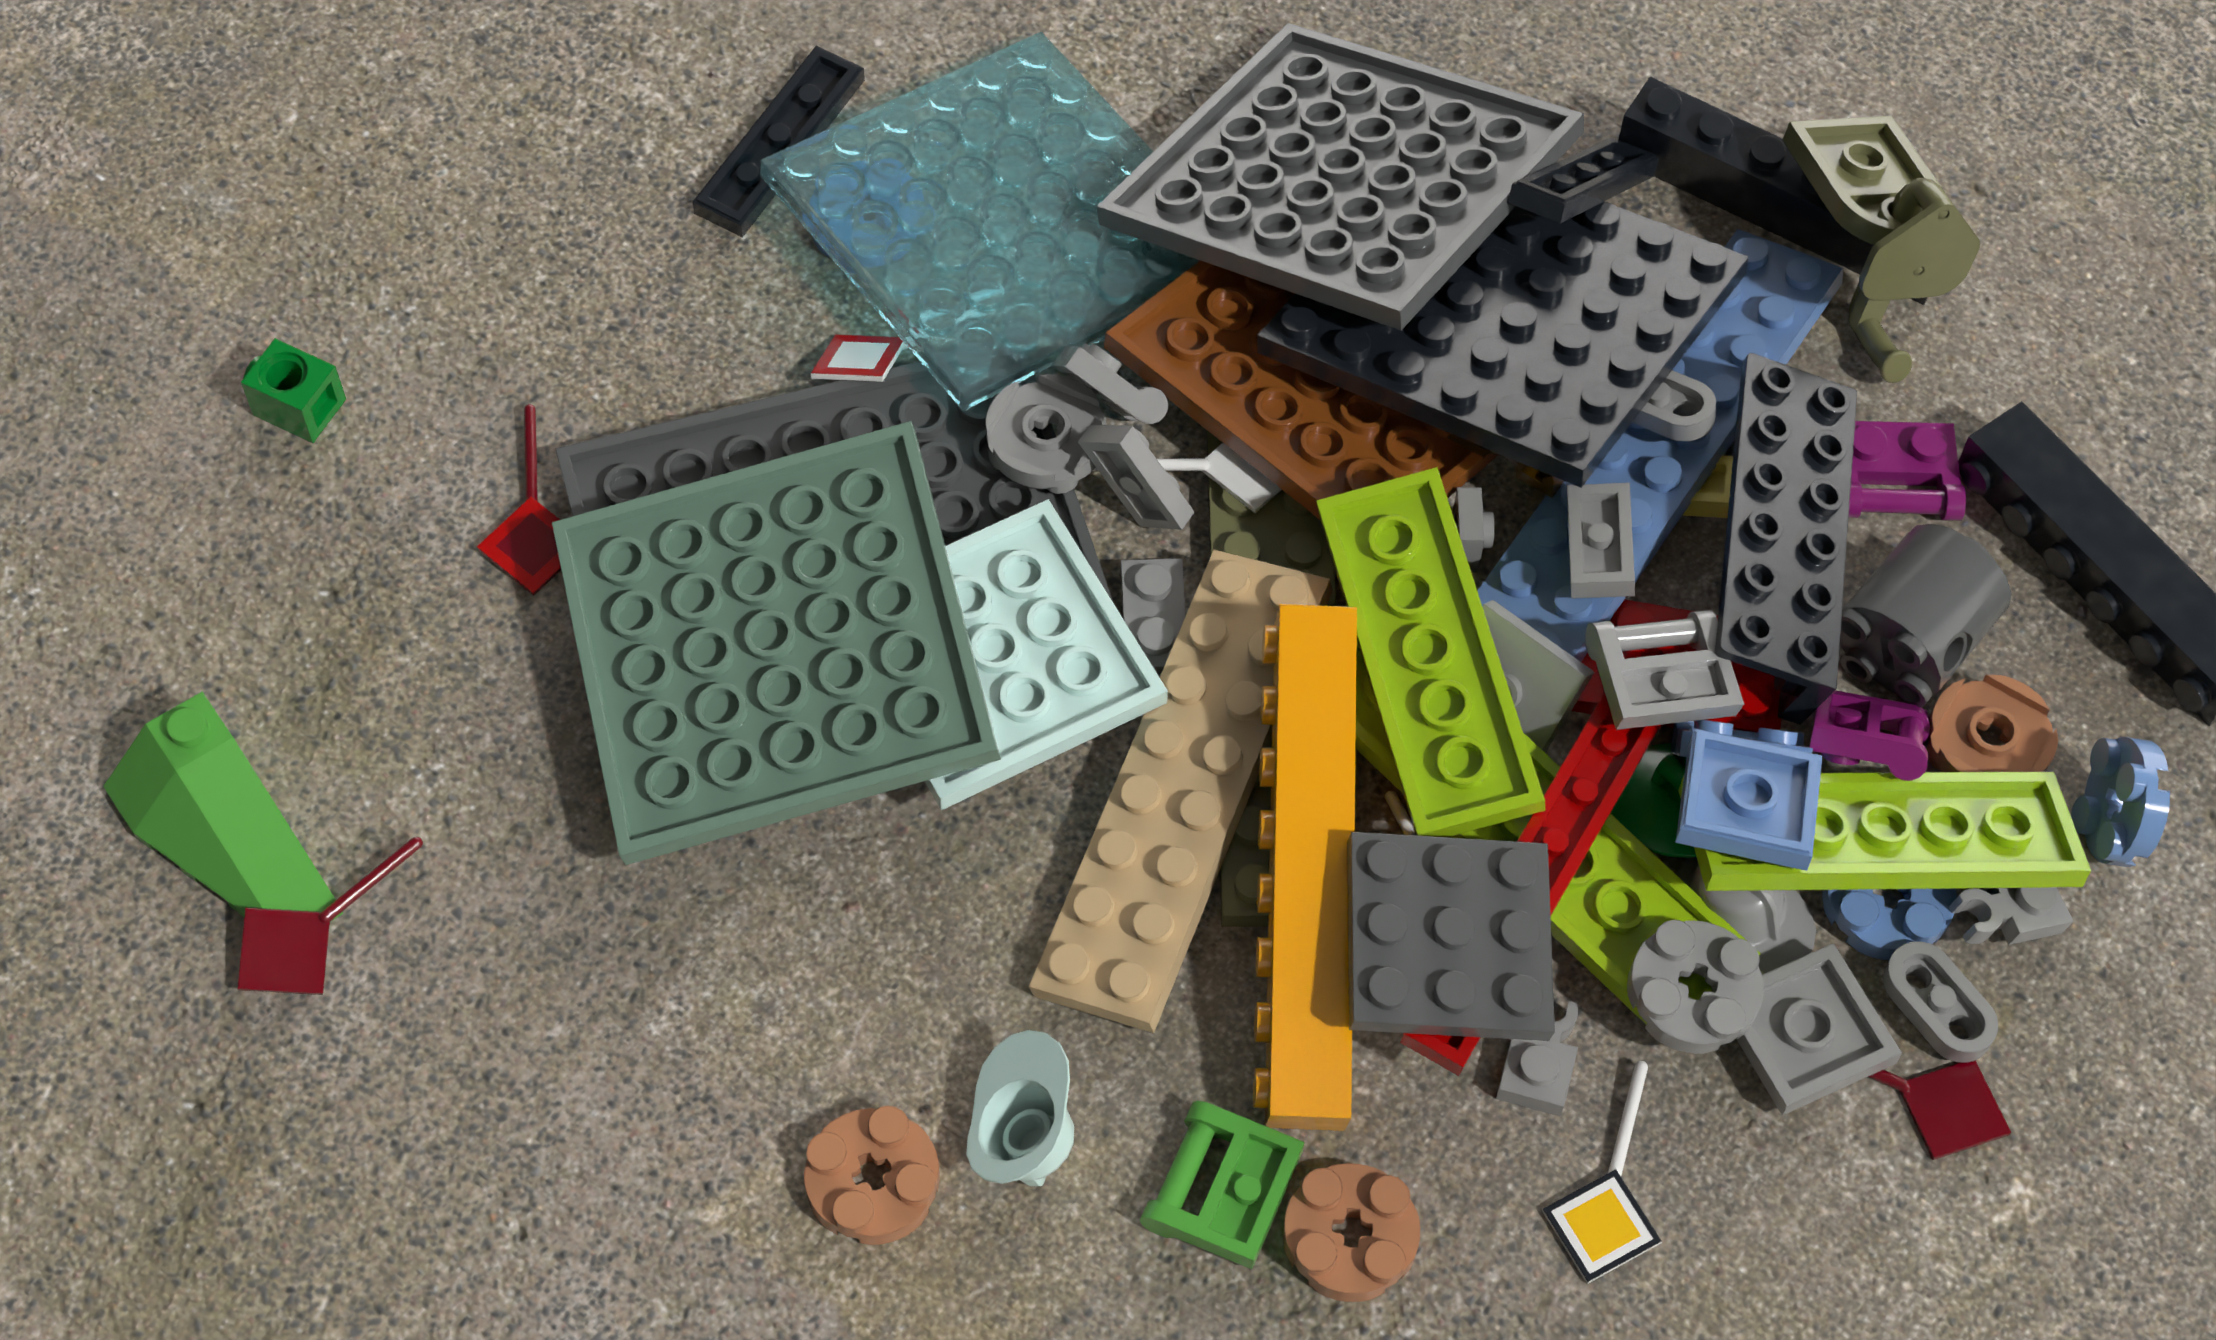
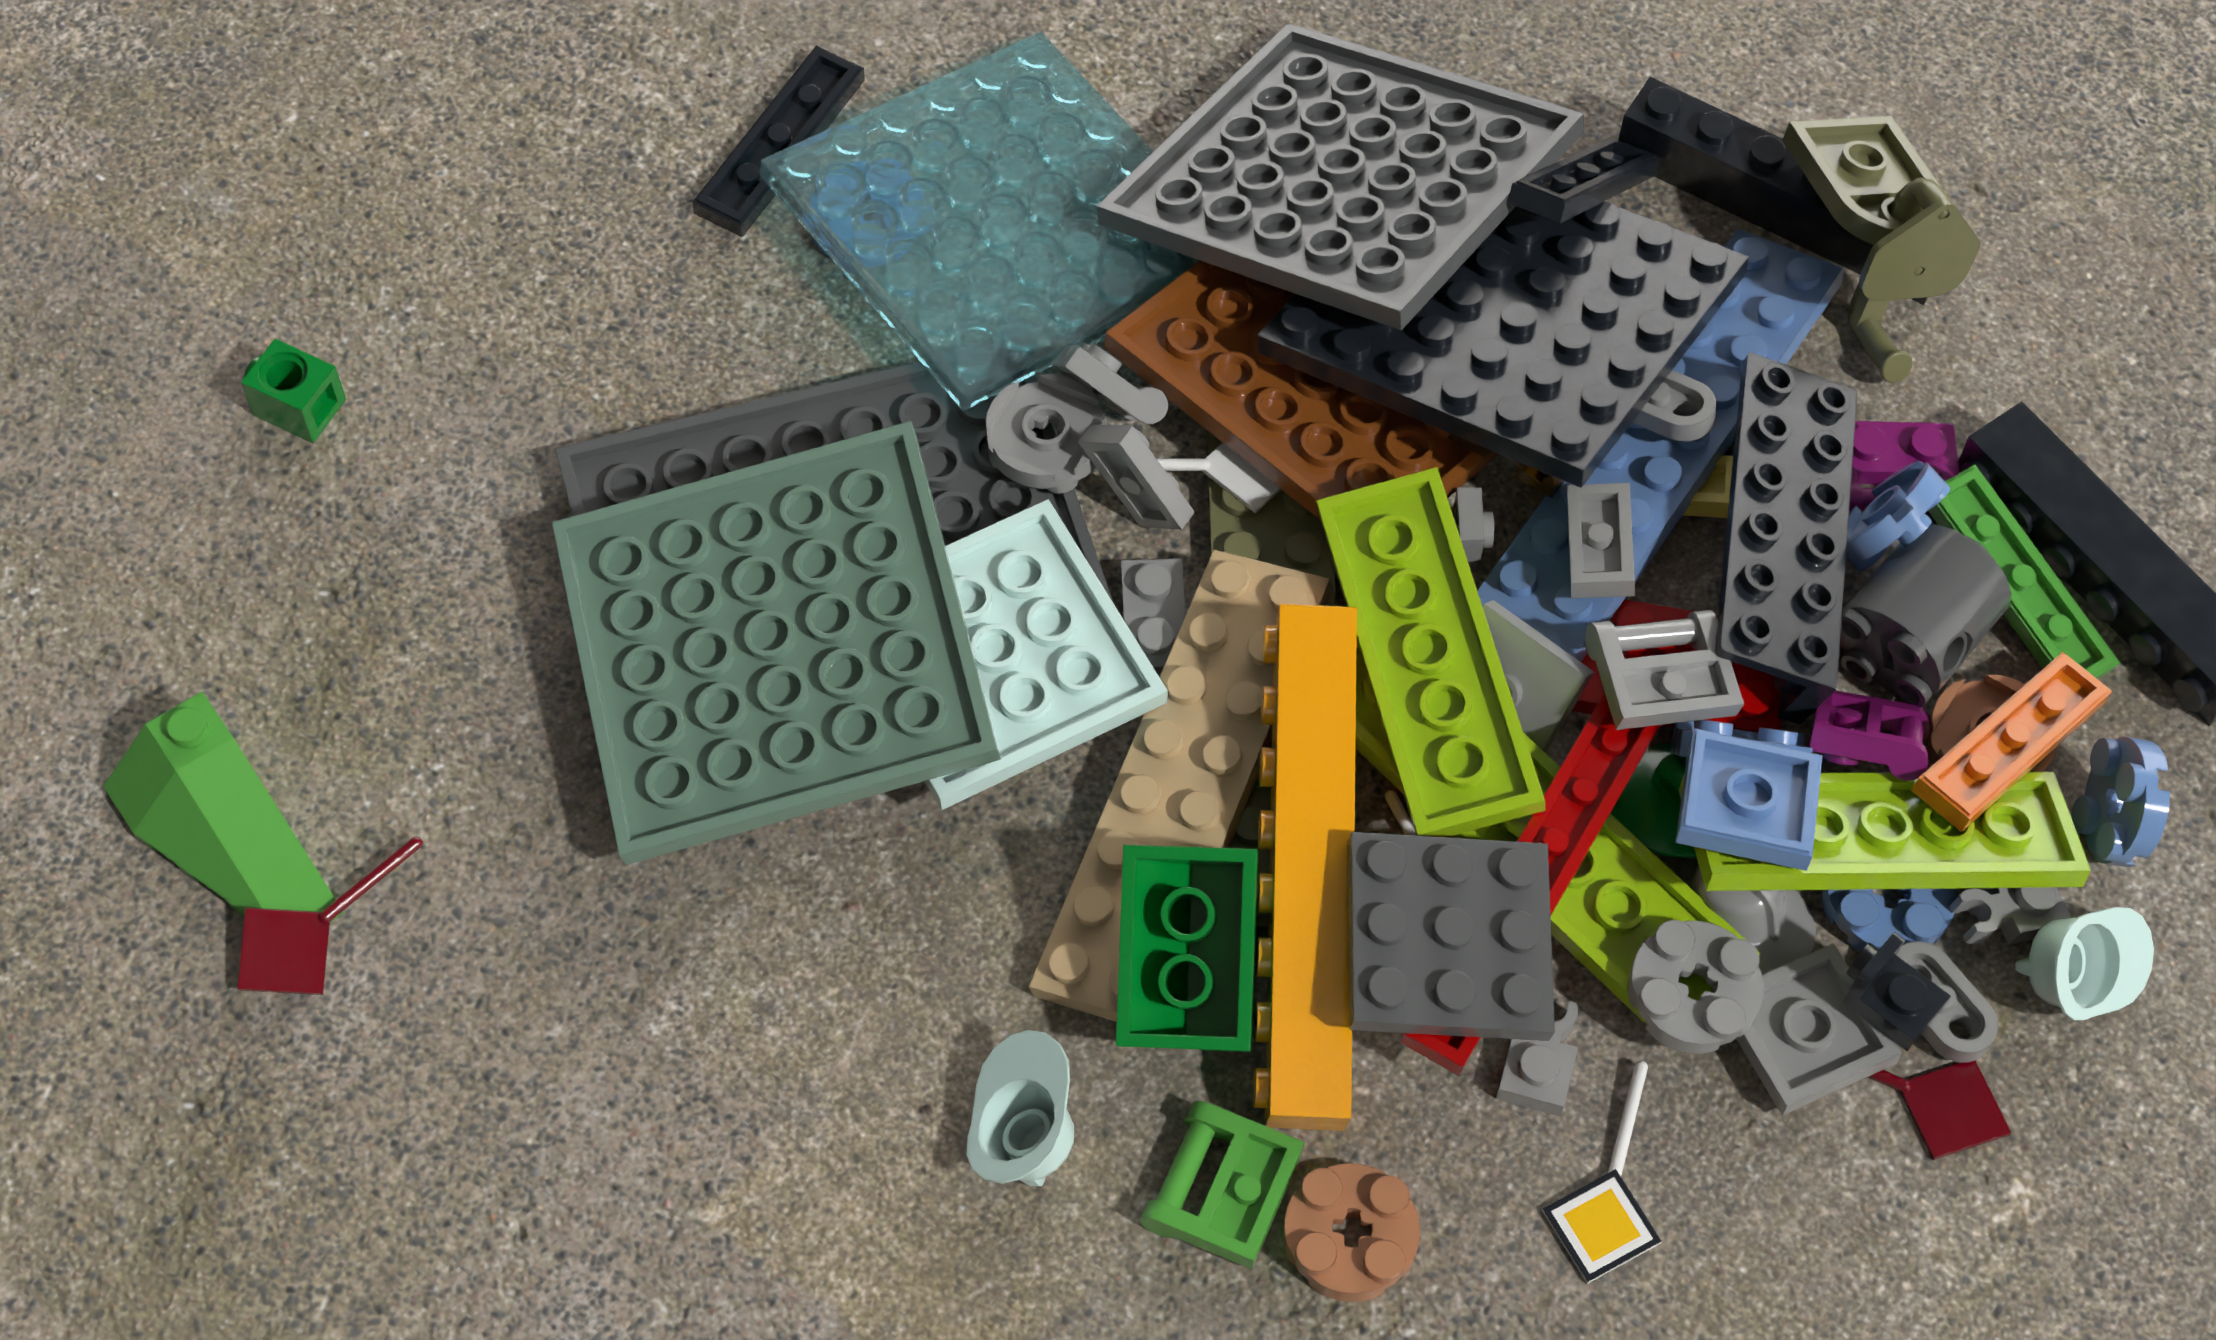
dark red piece [477,404,561,596] -> none
nougat plate [804,1106,940,1245] -> none
piece [811,303,1000,382] -> none
none -> green slope [1116,845,1258,1052]
none -> black bracket [1842,932,1951,1052]
none -> medium blue plate [1846,461,1951,572]
none -> orange tile [1911,652,2112,832]
none -> bright green tile [1928,465,2120,679]
none -> light aqua piece [2015,907,2154,1020]

